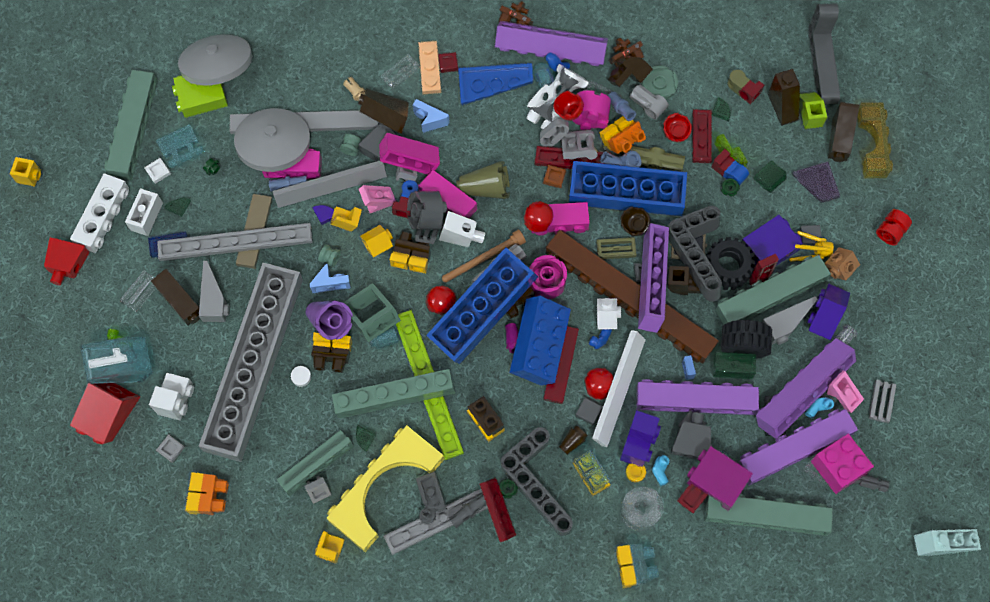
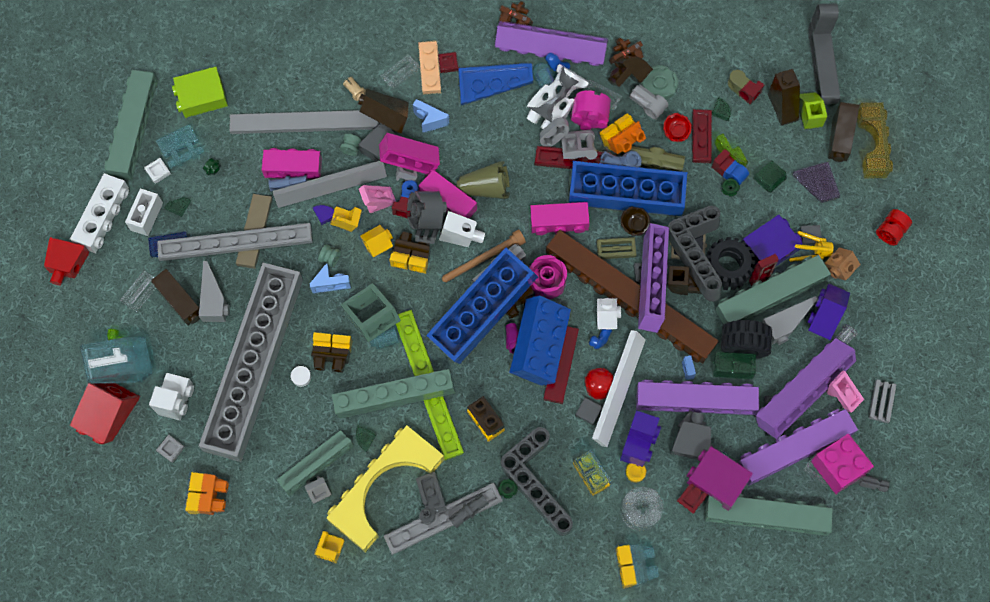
yellow brick [10,157,41,187] -> none
light grey dish [178,34,252,85] -> none
light grey dish [234,108,310,172] -> none
medium lavender cone [306,301,353,340] -> none
red hair [425,285,456,315] -> none
dark red tile [480,478,516,542] -> none
red hair [523,201,554,232] -> none
dark orange tile [543,165,566,188] -> none
red hair [553,91,584,121] -> none
dark brown cone [559,425,588,455] -> none
sand blue pin [608,92,636,121] -> none
medium azure arm [652,455,670,486] -> none
medium azure arm [805,397,834,419] -> none
light aqua slope [914,529,981,556] -> none

